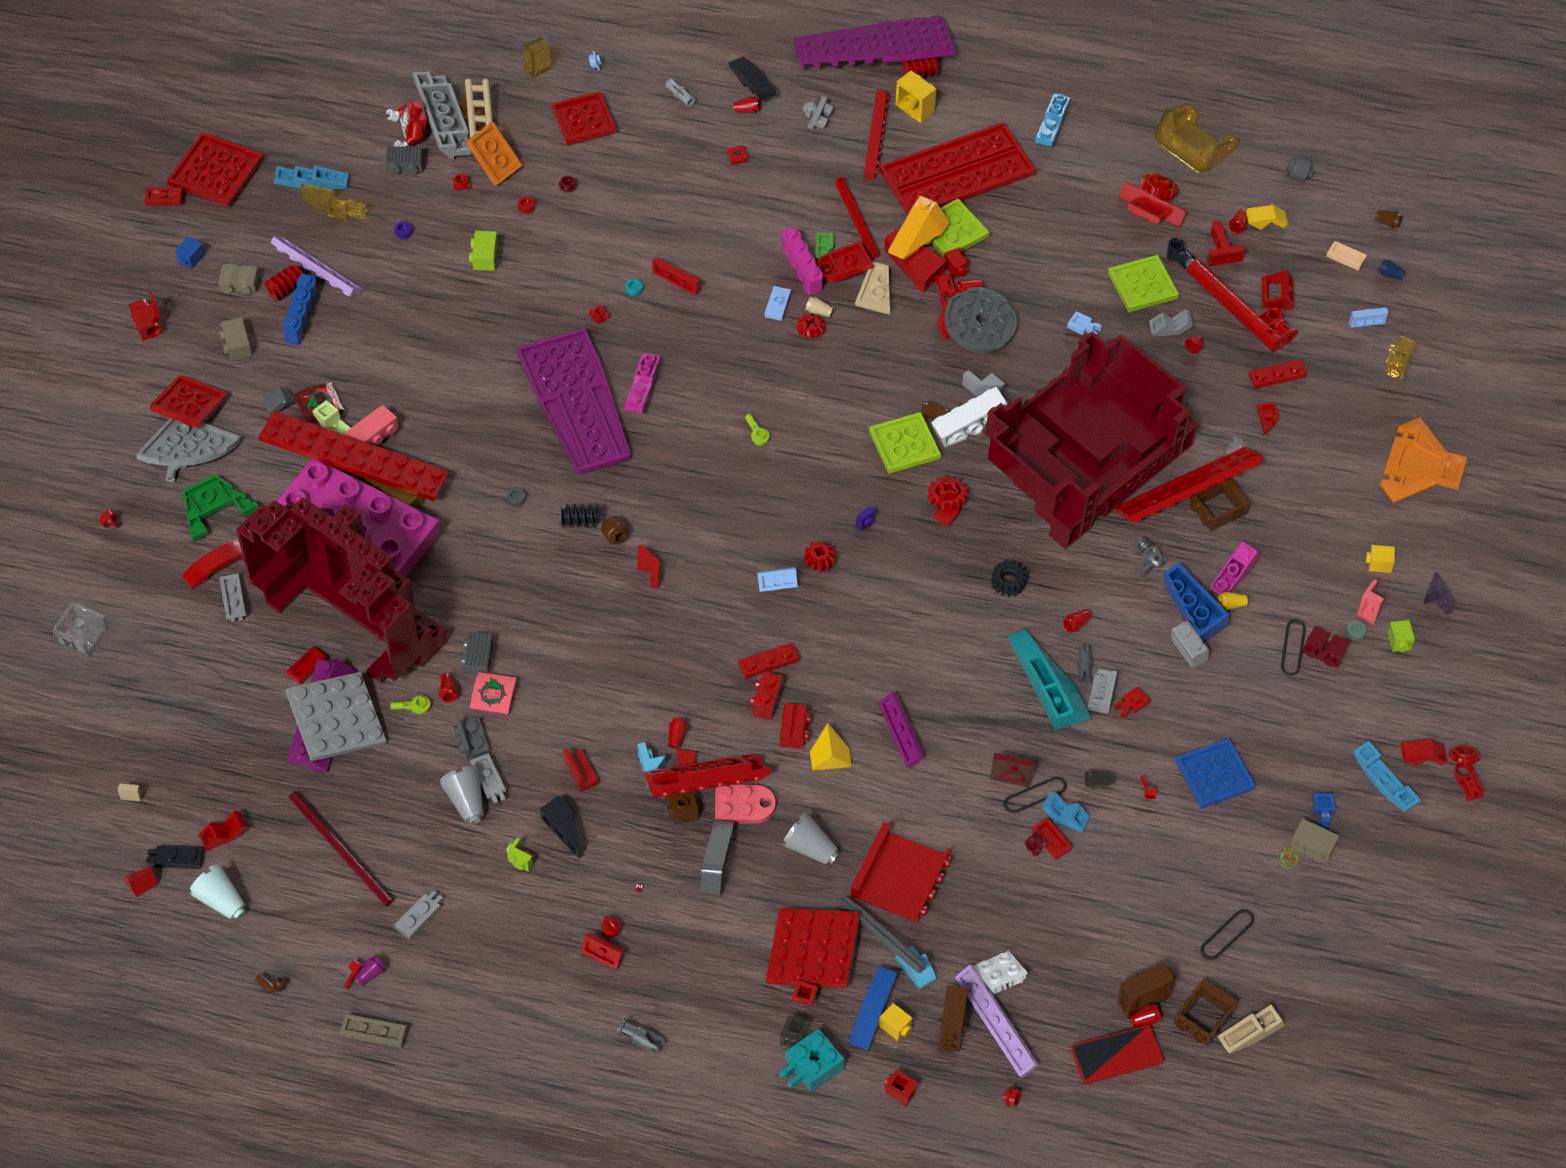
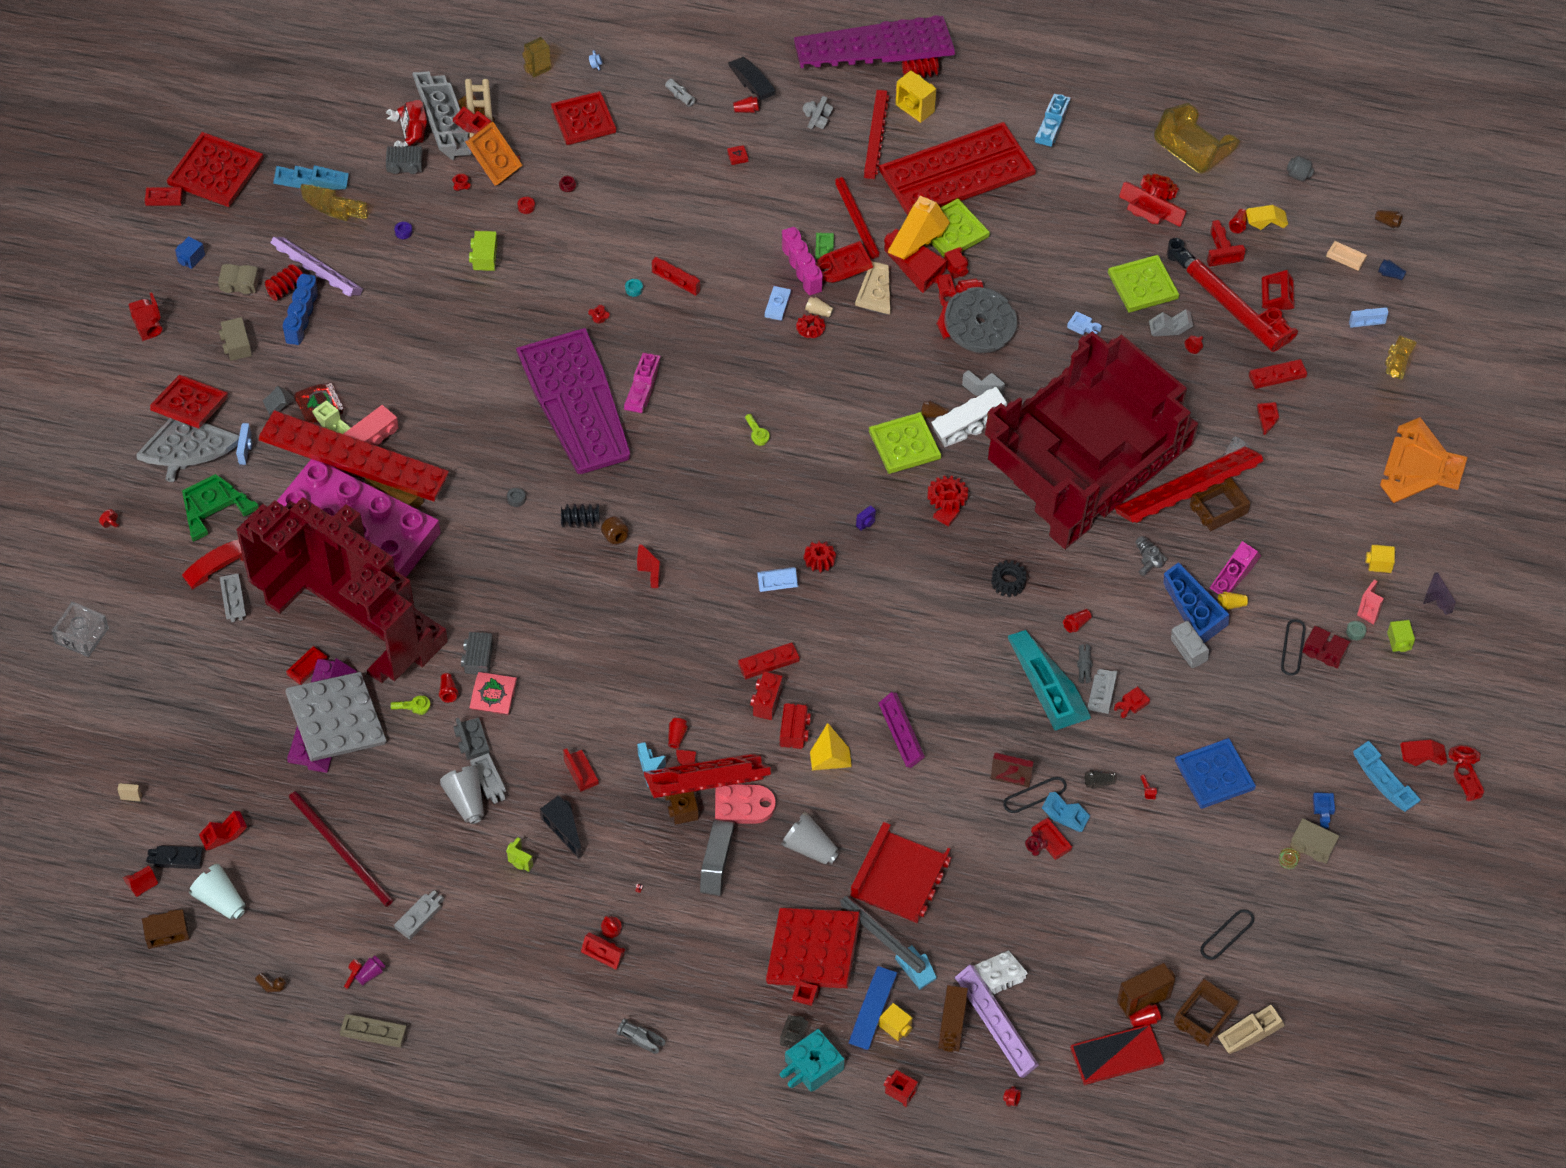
none -> reddish brown brick [142,909,189,949]
none -> light blue plate [236,423,252,465]
none -> red slope [453,106,492,134]

